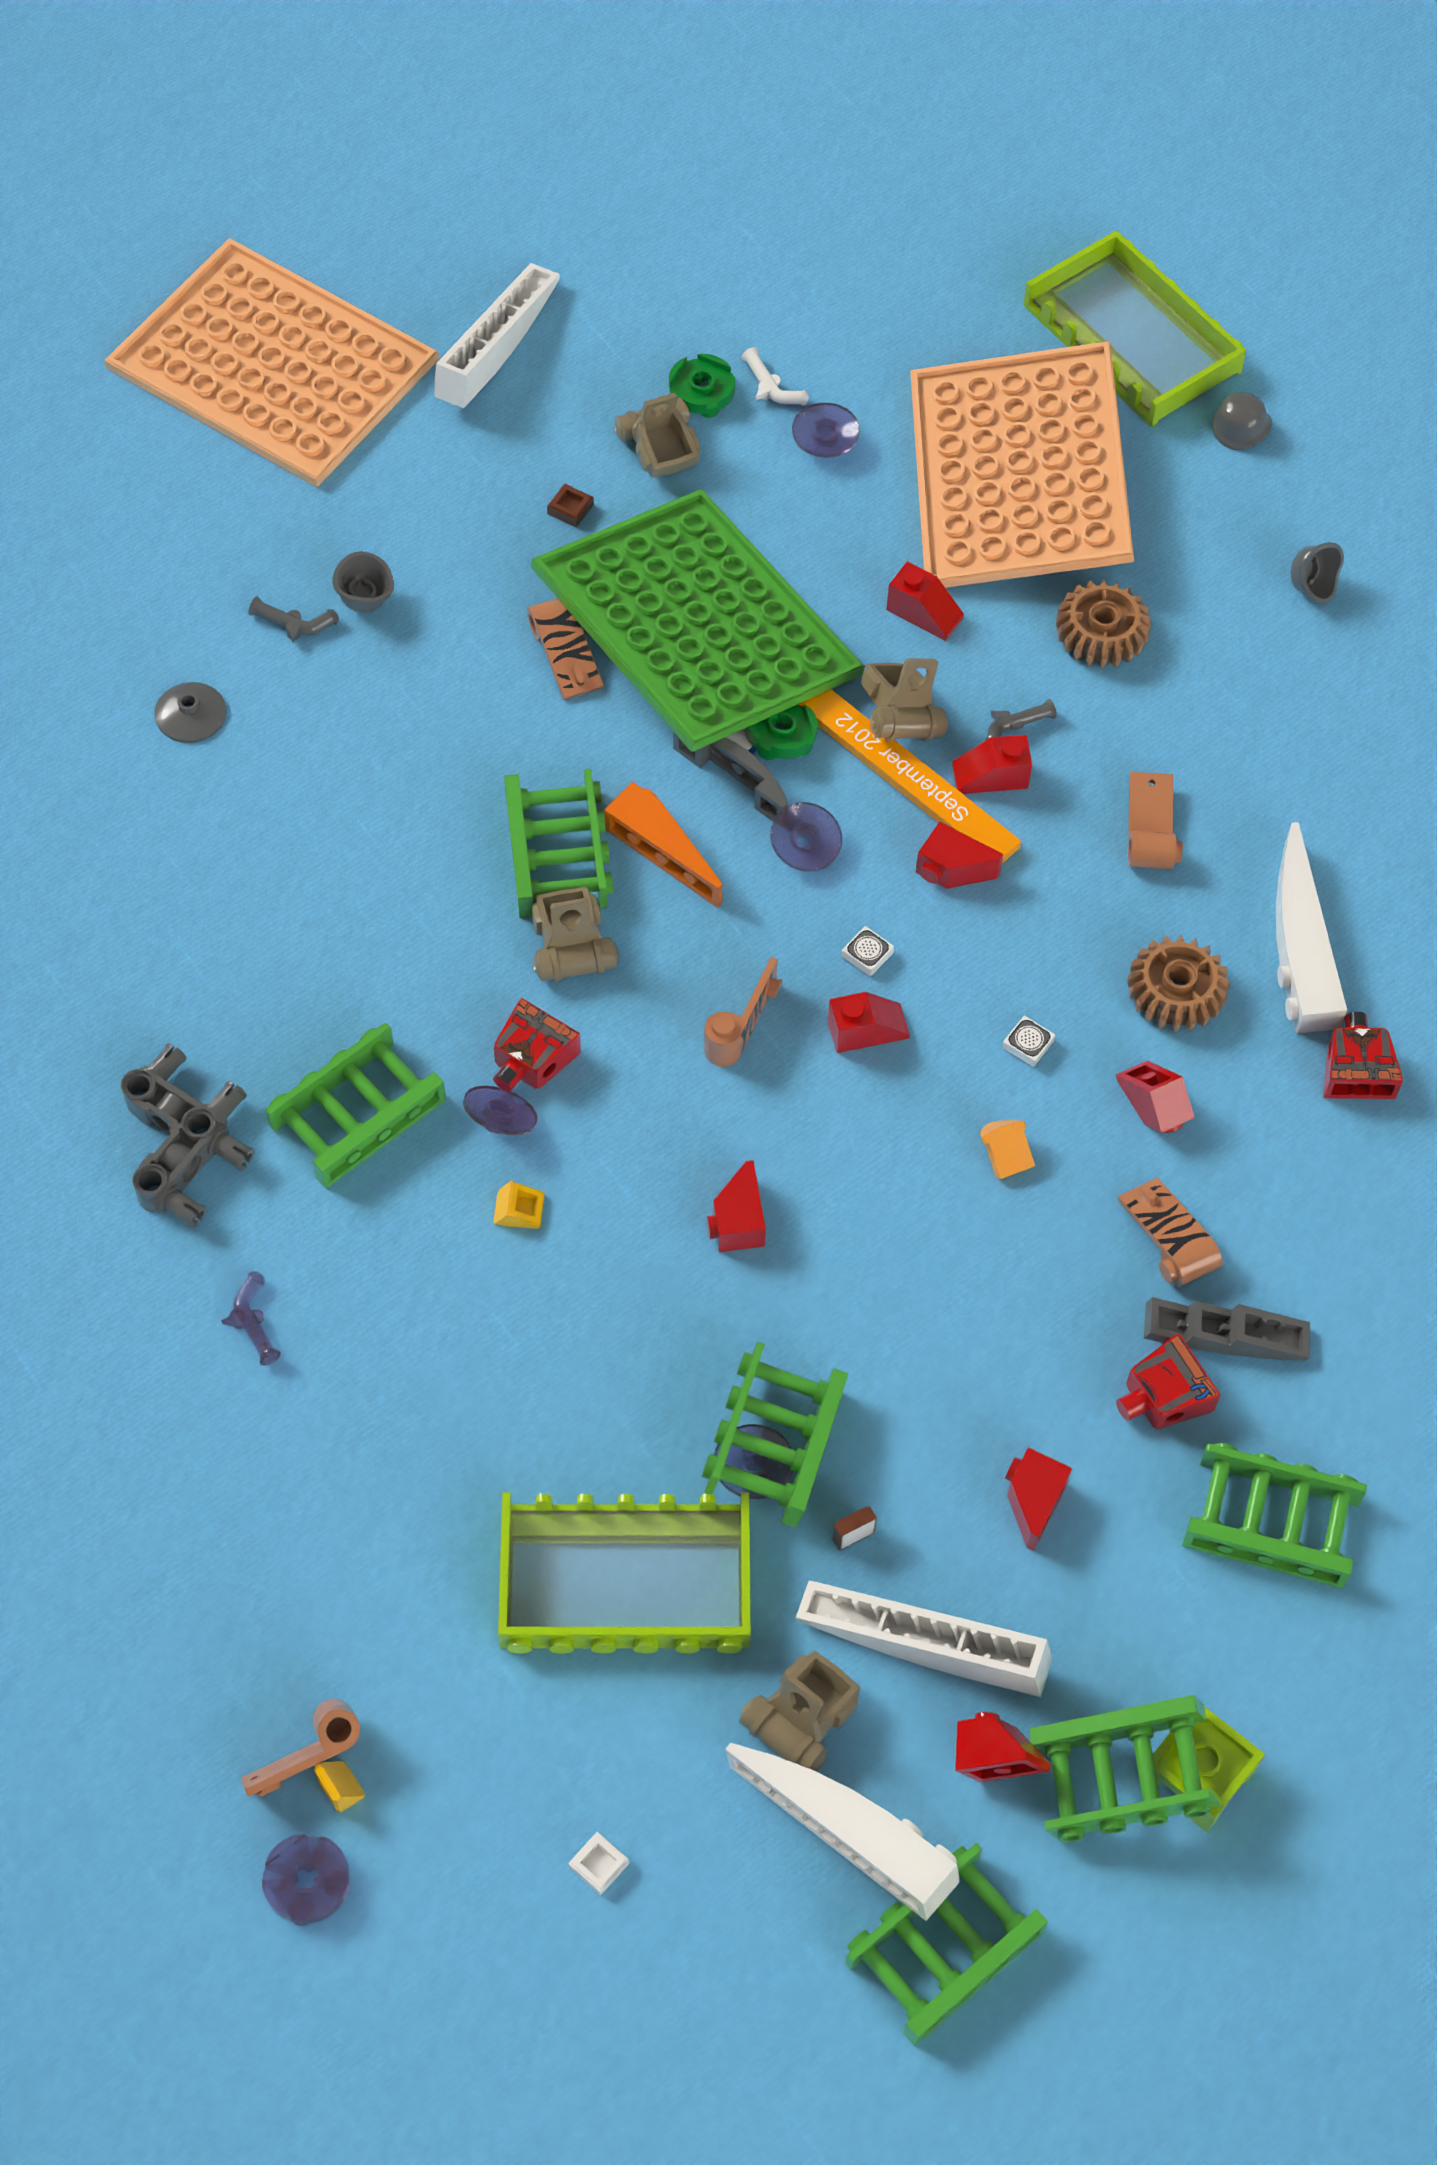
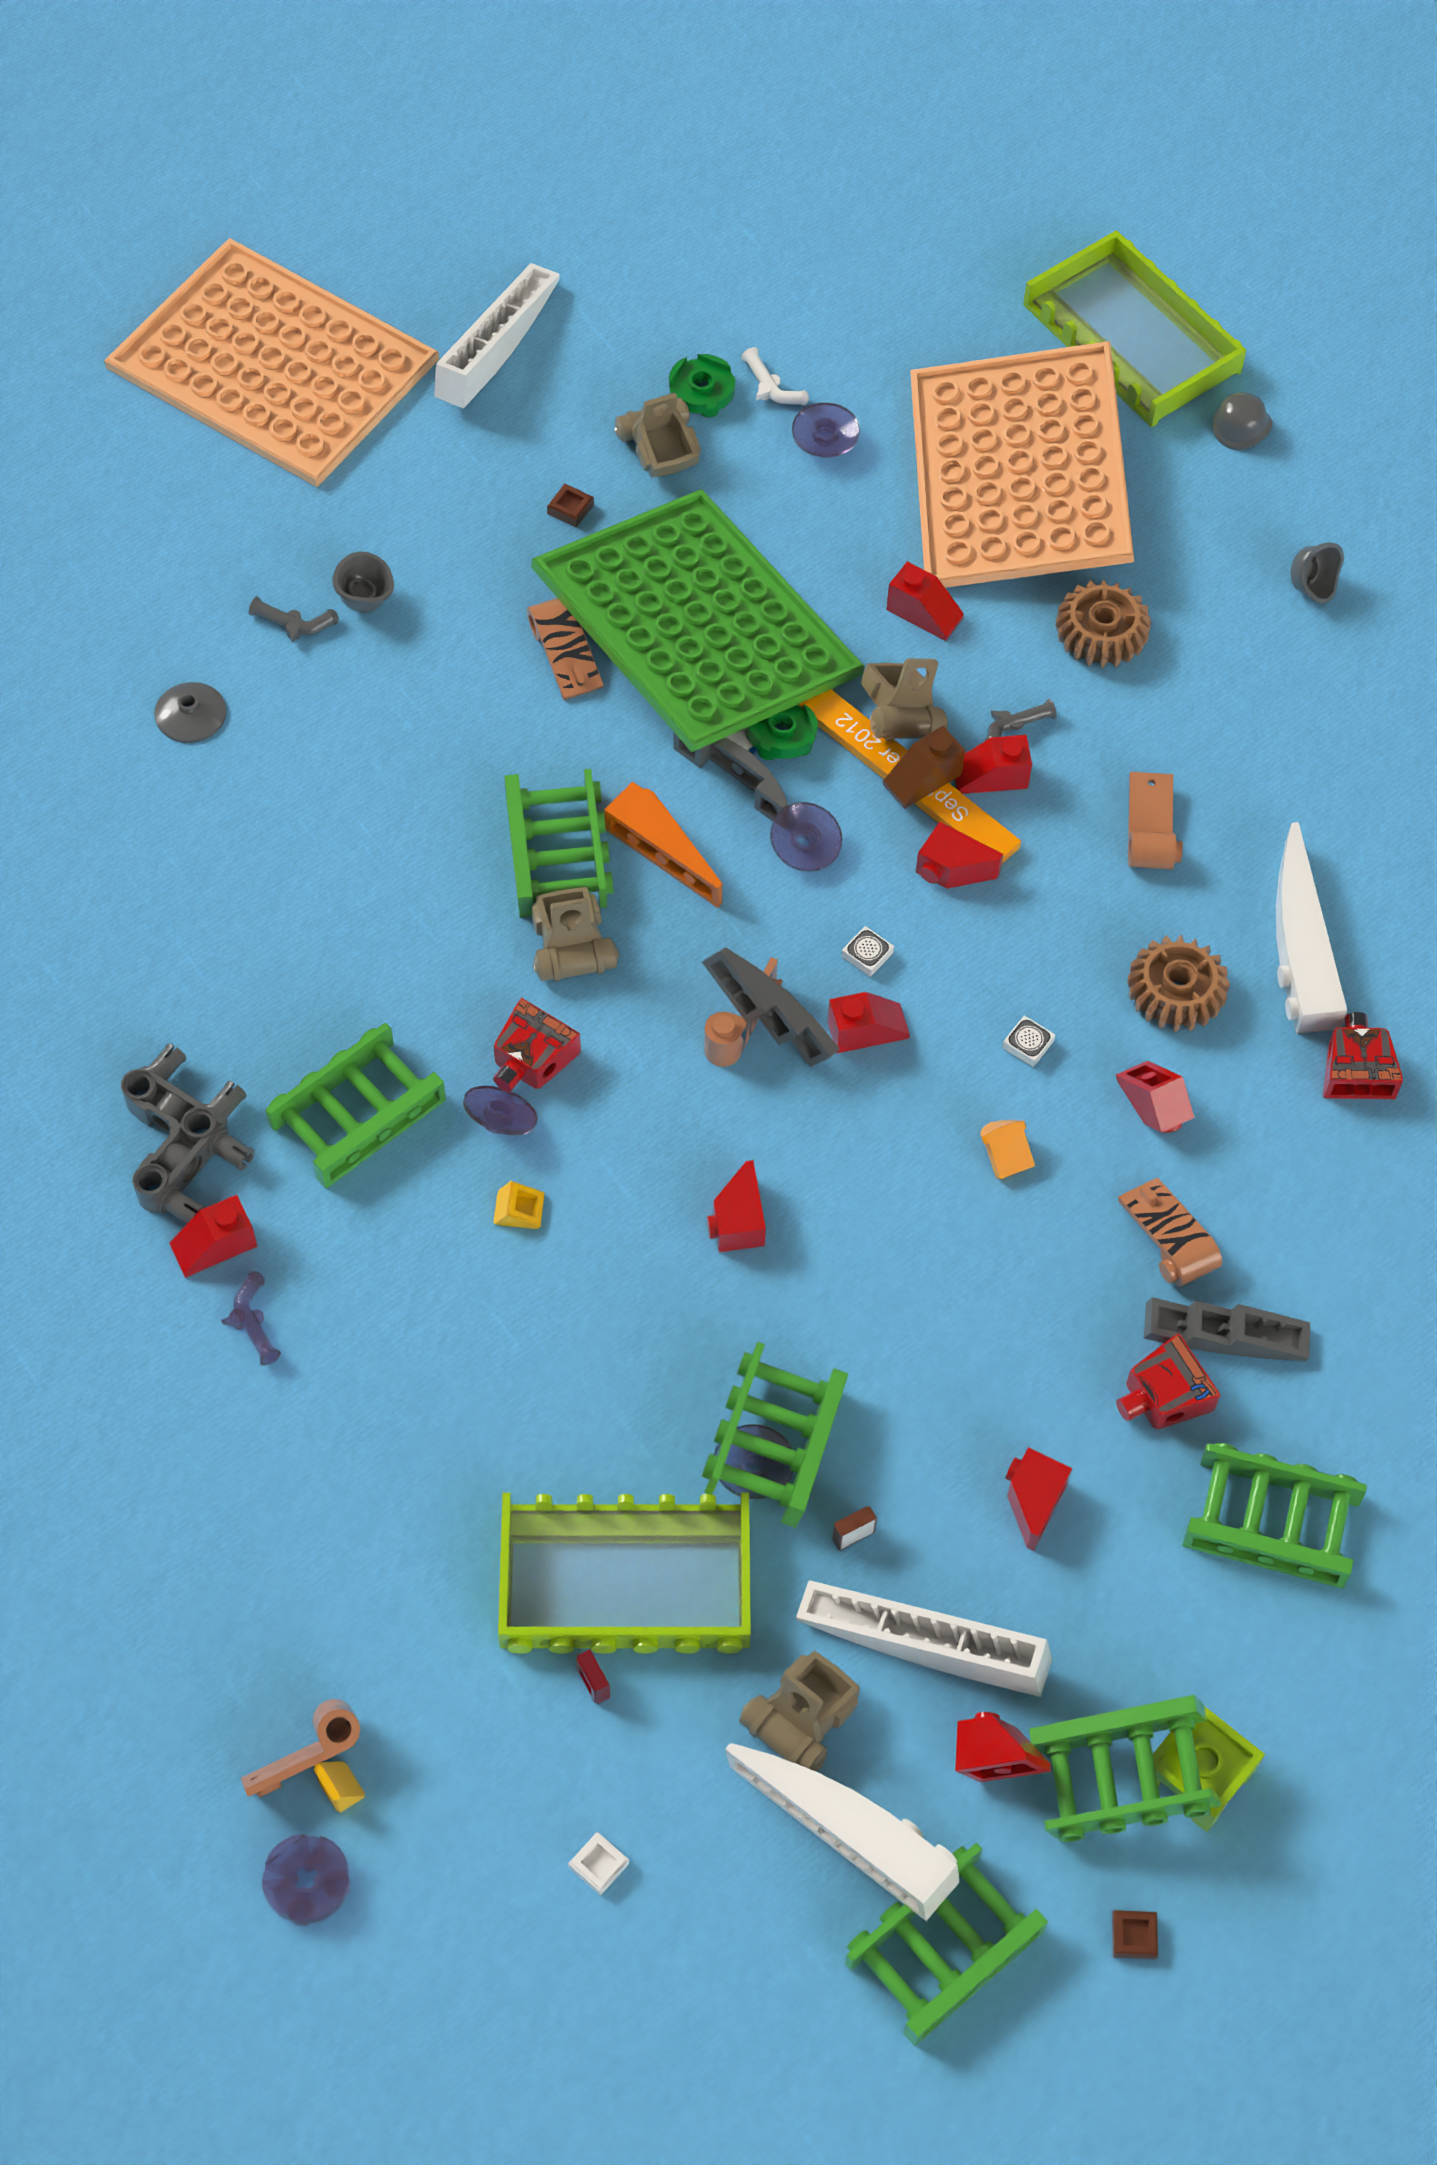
none -> red slope [169,1194,258,1278]
none -> dark red tile [576,1649,610,1705]
none -> dark grey slope [702,947,840,1067]
none -> reddish brown slope [883,726,965,809]
none -> copper tile [1112,1910,1158,1959]

